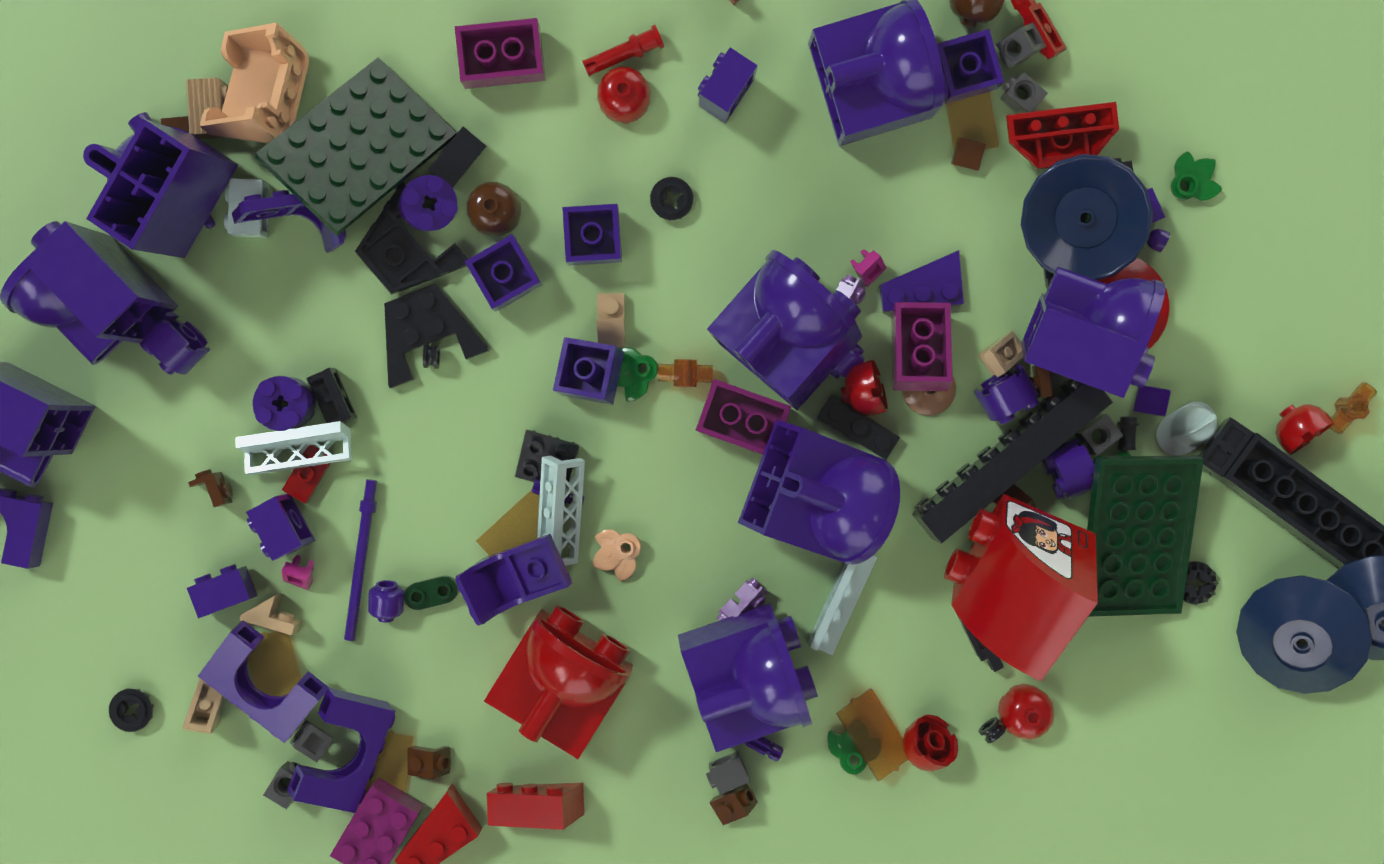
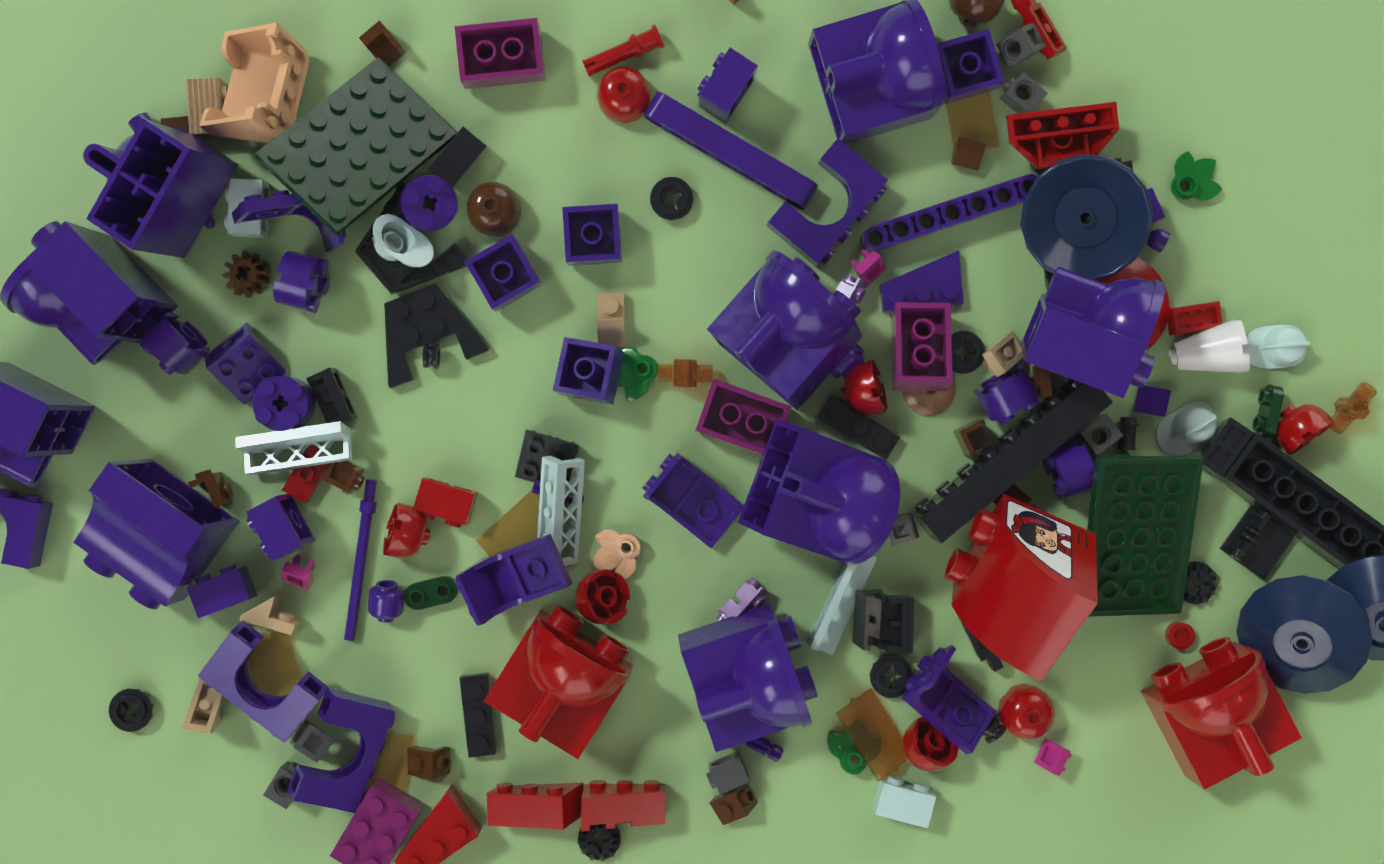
none -> dark purple brick [73,459,240,609]
none -> dark purple bracket [205,323,285,404]
none -> reddish brown gear [222,251,272,298]
none -> dark purple brick [273,251,330,313]
none -> reddish brown bracket [322,460,365,494]
none -> reddish brown panel [359,20,406,67]
none -> light aqua piece [372,214,434,268]
none -> red cylinder [383,503,430,558]
none -> red piece [413,477,478,528]
none -> black plate [459,672,497,758]
none -> red cylinder [575,569,630,625]
none -> black gear [578,824,621,862]
none -> red wedge [581,780,665,832]
none -> dark purple bracket [642,452,744,548]
none -> dark purple beam [643,91,818,210]
none -> dark purple arch [766,138,888,267]
none -> black hinge [852,589,887,650]
none -> dark purple beam [860,174,1038,253]
none -> black gear [869,654,913,698]
none -> light aqua brick [872,775,936,828]
none -> black hinge [880,595,914,653]
none -> dark grey tile [889,511,920,545]
none -> dark purple bracket [901,645,996,755]
none -> black gear [951,331,985,374]
none -> reddish brown panel [953,420,990,456]
none -> dark pink tile [1034,738,1071,776]
none -> red piece [1141,637,1302,790]
none -> red tile [1165,621,1195,649]
none -> red plate [1166,301,1222,336]
none -> white cone [1168,319,1250,373]
none -> black hinge [1219,505,1295,580]
none -> light aqua piece [1245,324,1310,369]
none -> dark green plate [1252,384,1284,439]

